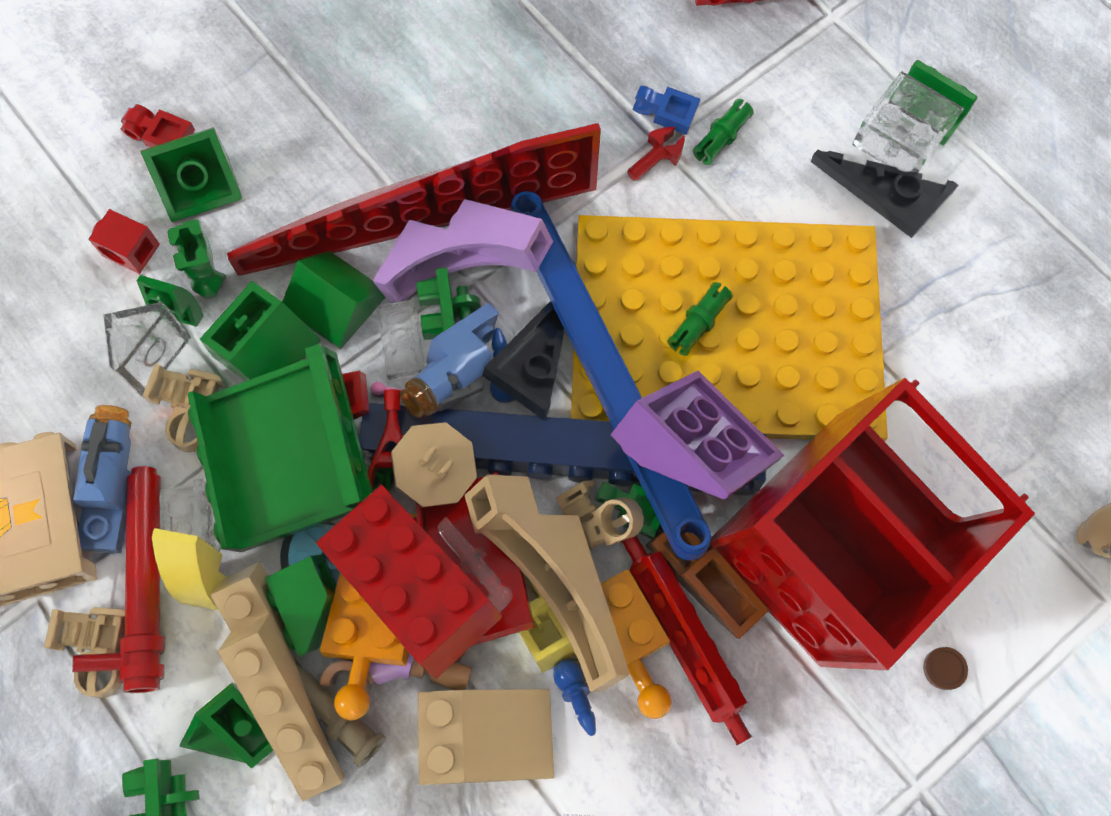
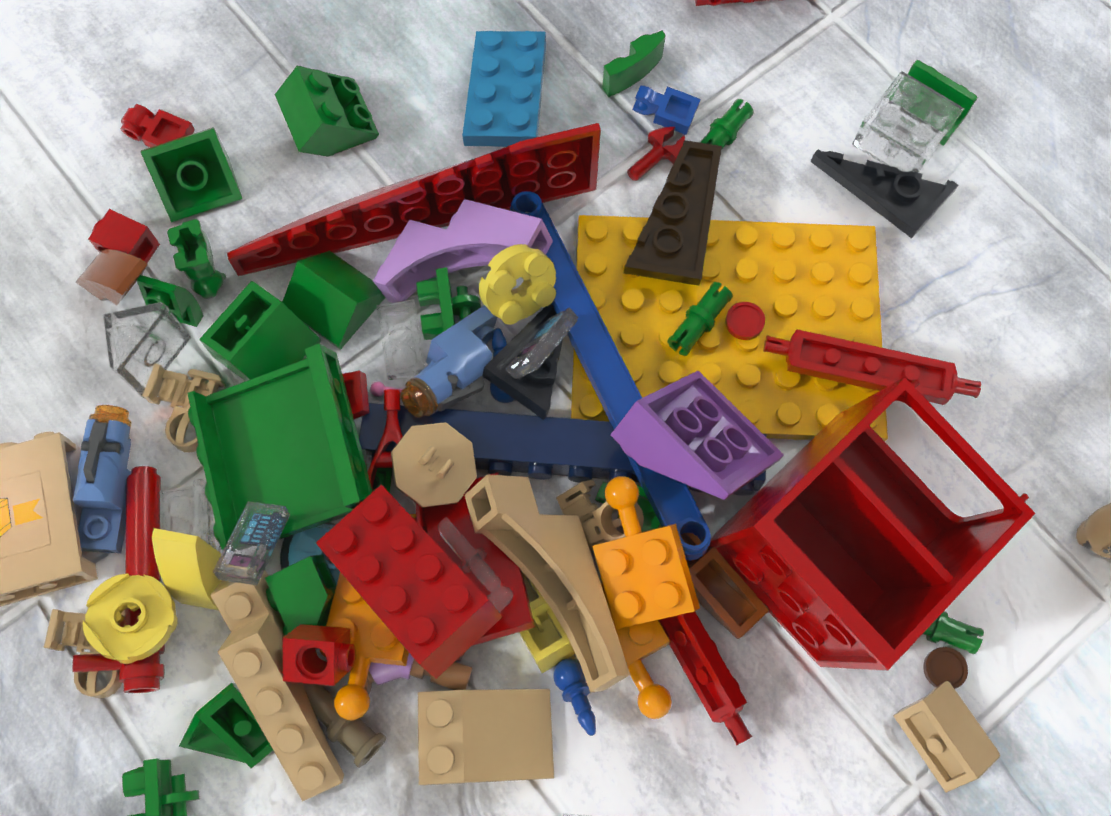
none -> dark orange slope [76,249,148,306]
none -> light yellow plate [83,574,178,664]
none -> clear tile [213,501,290,586]
none -> green slope [275,65,379,157]
none -> red brick [283,624,356,686]
none -> dark azure plate [462,31,546,147]
none -> light yellow plate [479,244,556,325]
none -> clear tile [506,307,579,379]
none -> light orange plate [592,476,700,629]
none -> green slope [602,30,666,97]
none -> dark brown wing [624,140,722,286]
none -> red piece [725,302,765,340]
none -> red plate [763,329,982,405]
none -> tan panel [893,681,1000,792]
none -> green pin [923,611,984,655]

